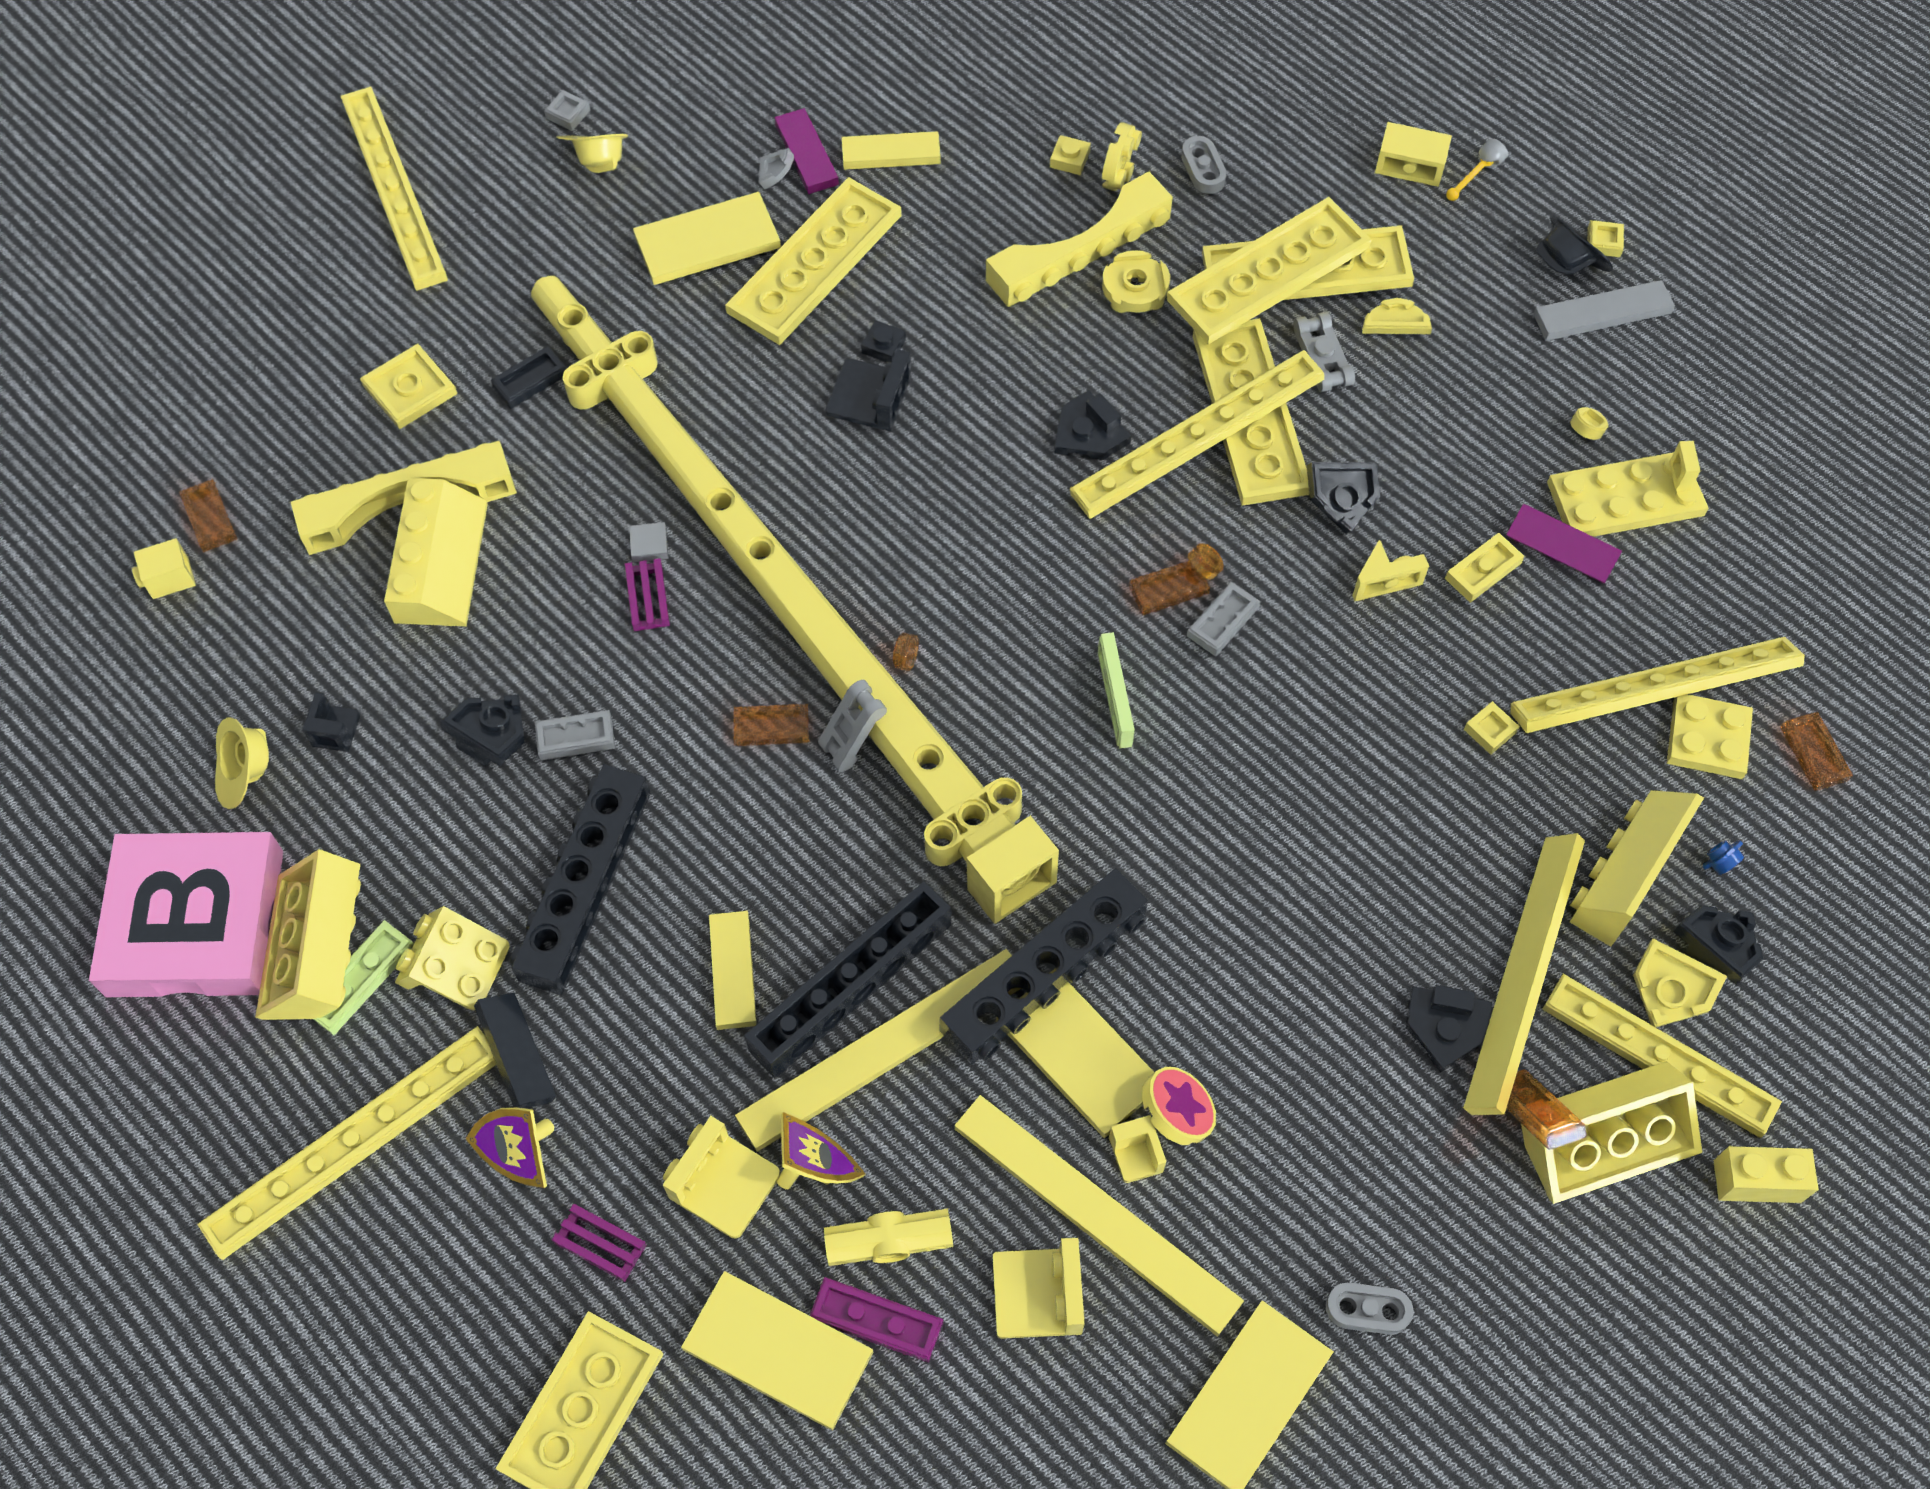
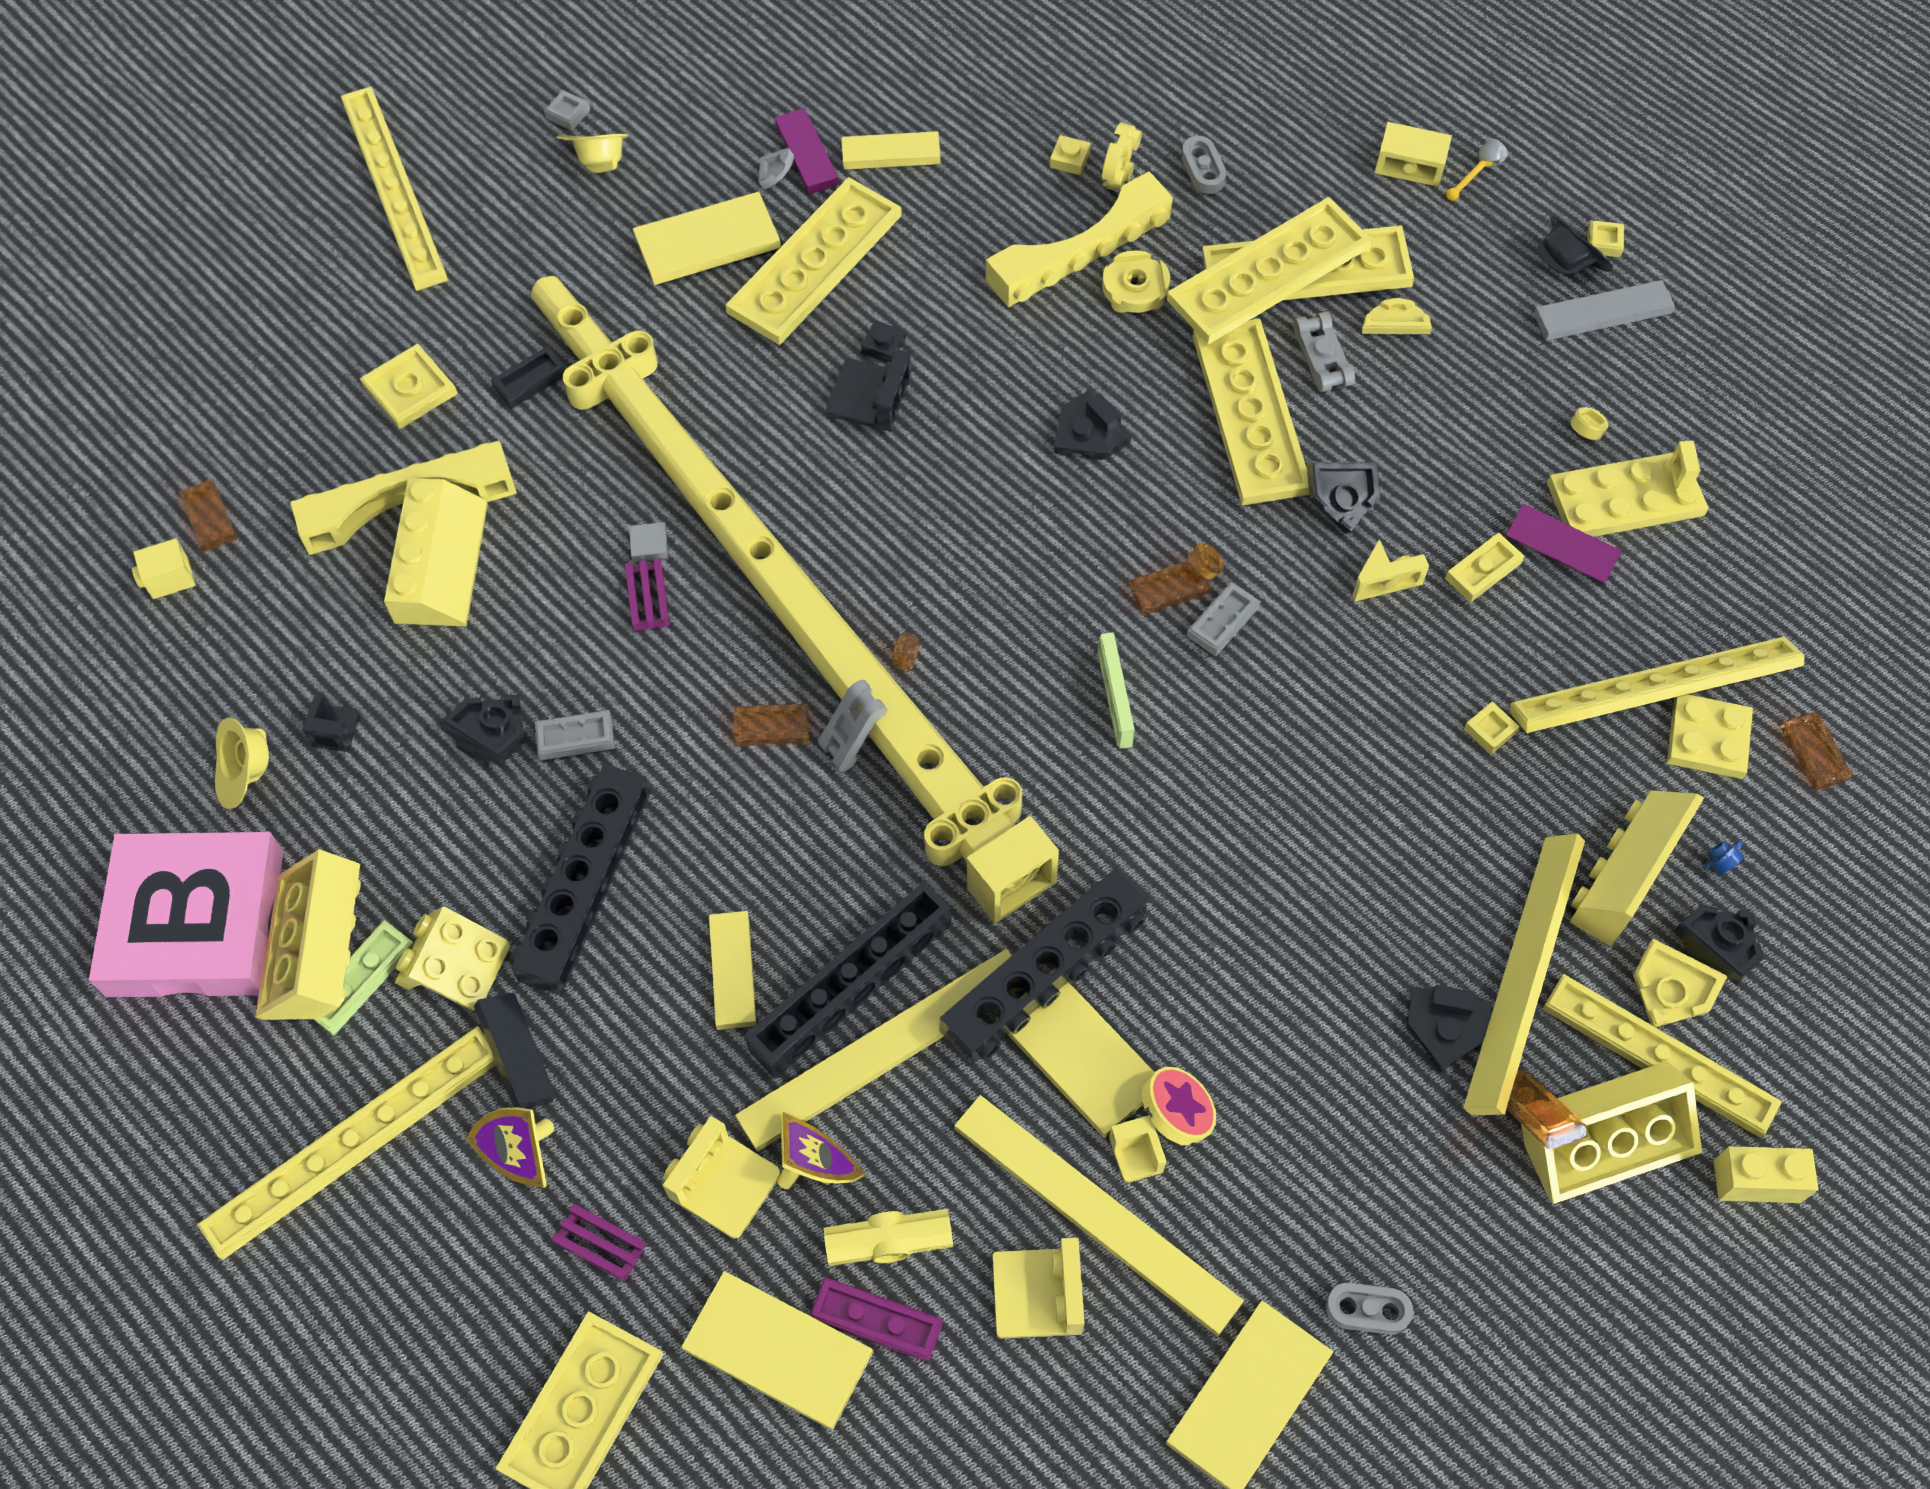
light yellow tile [1070,350,1324,519] -> none

